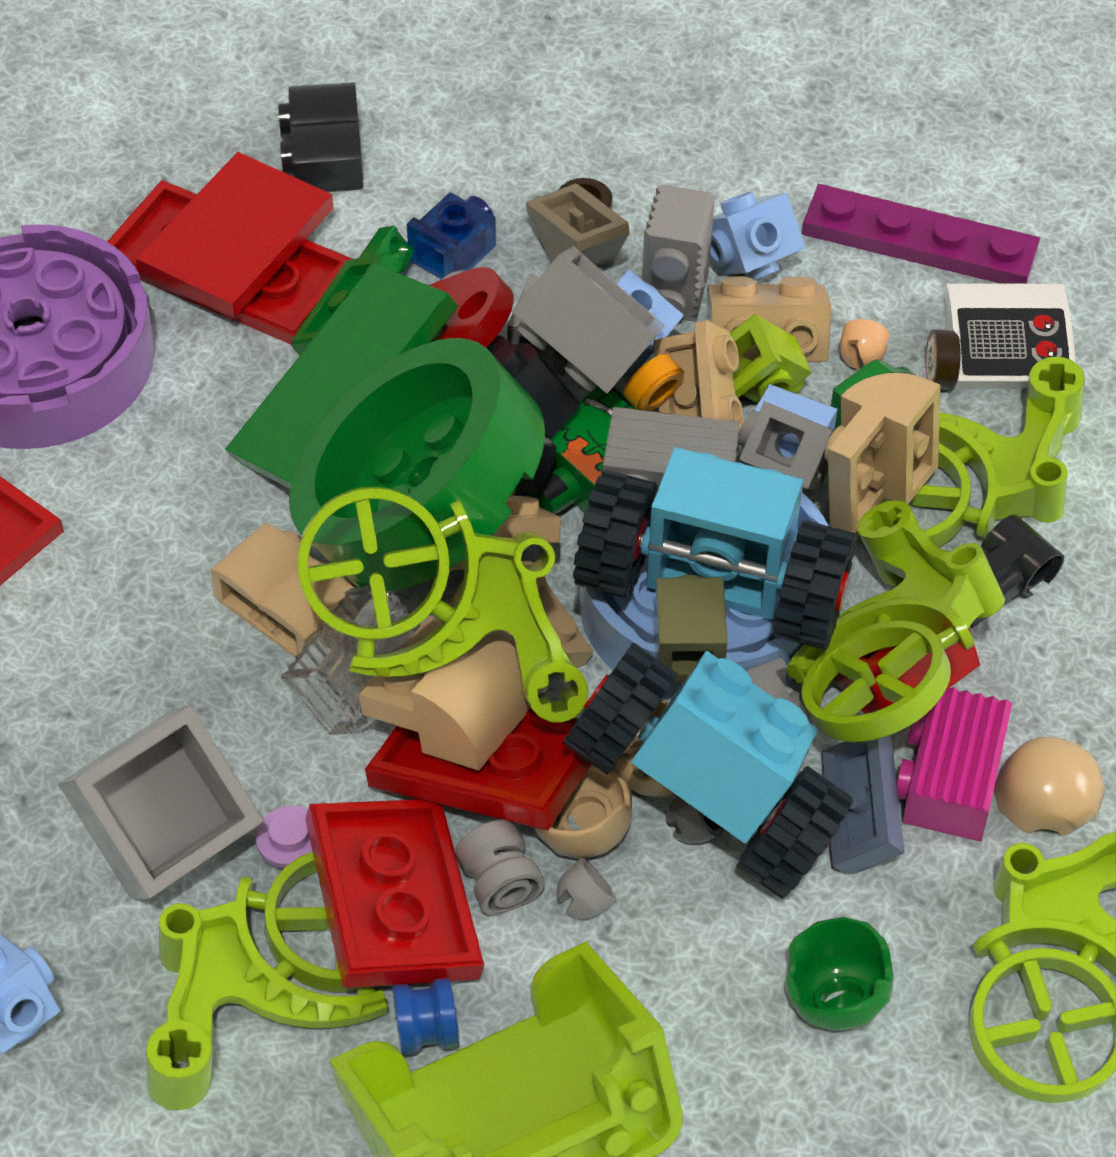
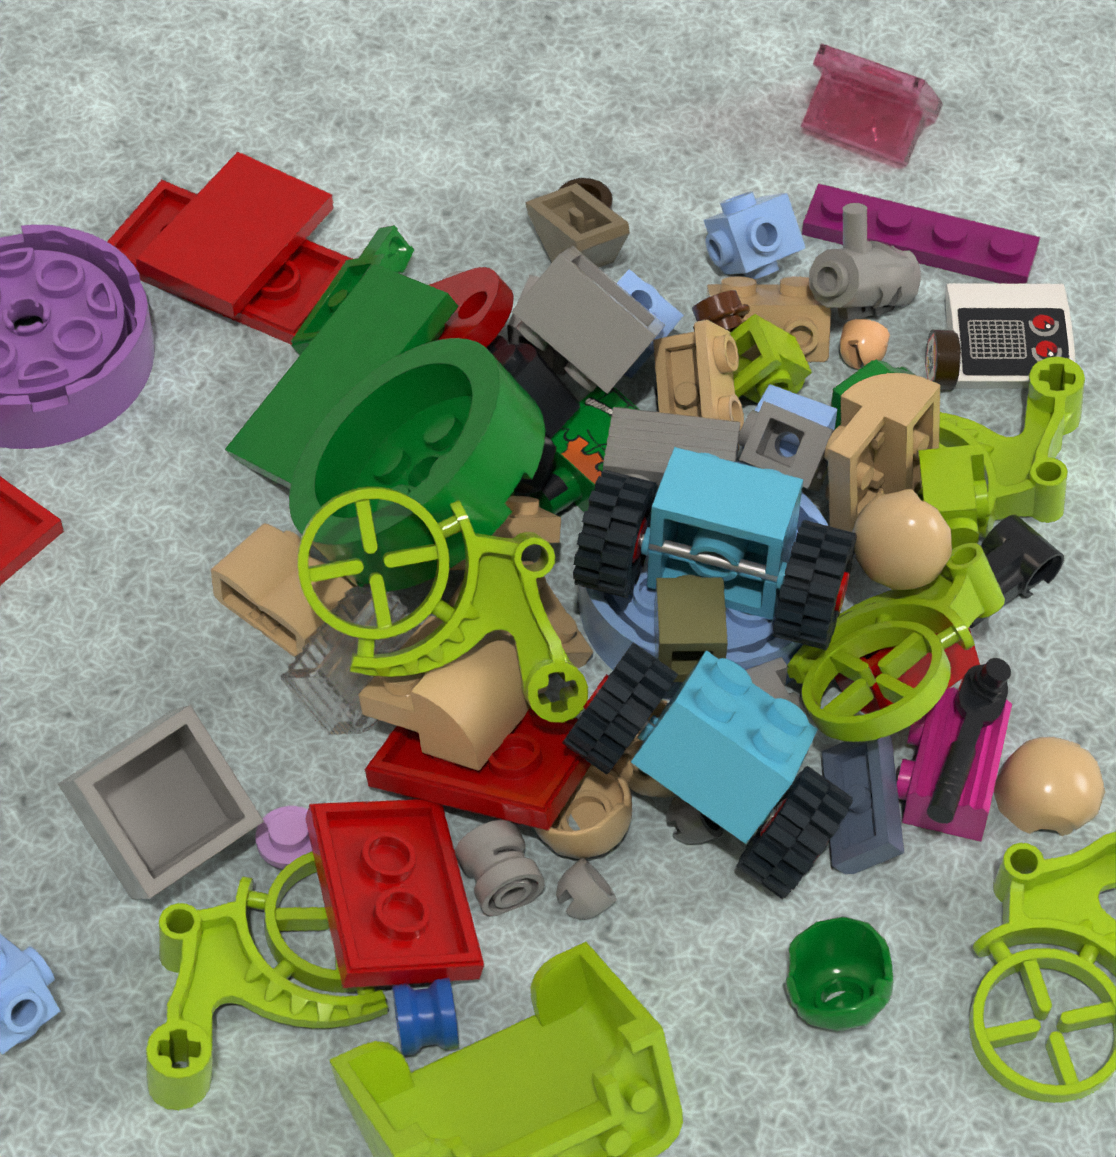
black brick [278,82,363,190] -> none
clear blue brick [406,192,496,280] -> none
light orange tile [623,353,684,411] -> none
light grey brick [642,185,715,322] -> none
none -> reddish brown plate [692,290,750,333]
none -> clear pink bracket [801,43,943,167]
none -> light grey piece [809,203,921,321]
none -> tan hair [852,489,952,590]
none -> lime brick [918,444,989,549]
none -> black piece [927,658,1011,824]

